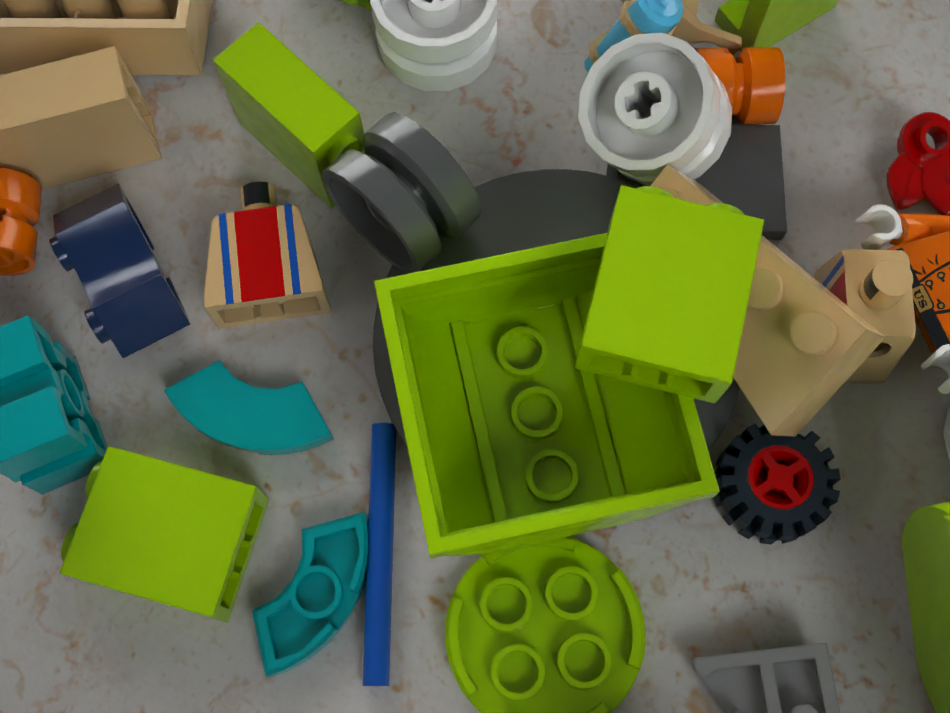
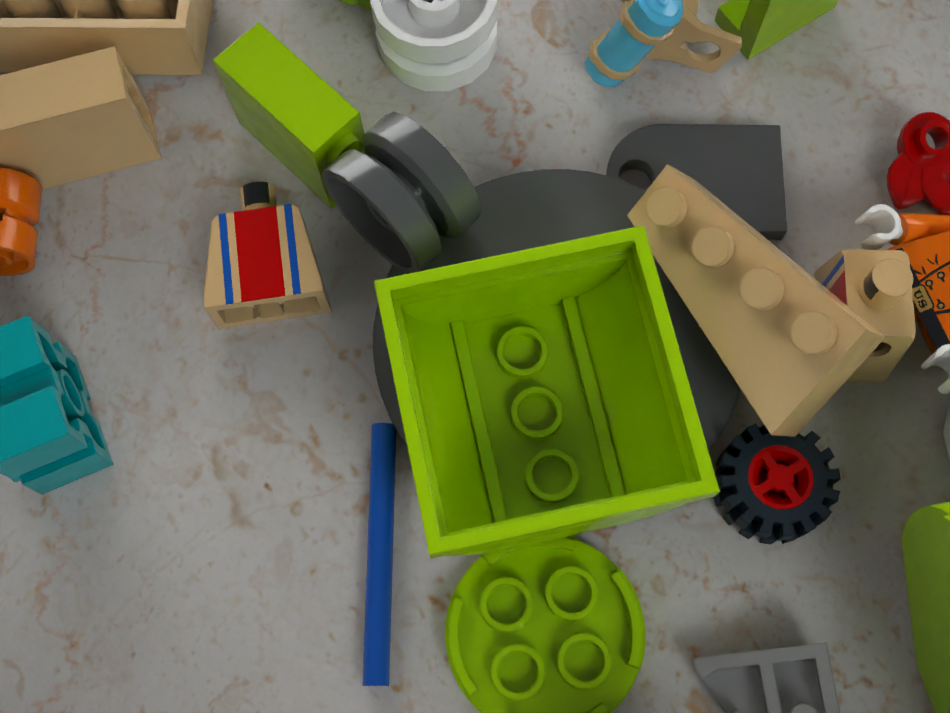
dark blue brick [49,183,190,358] -> none
lime brick [59,446,269,623] -> none
teal tile [164,360,334,455] -> none
teal tile [252,512,369,678] -> none
lime brick [574,185,764,404] -> none
white wheel [578,33,732,186] -> none
orange wheel [694,47,785,124] -> none

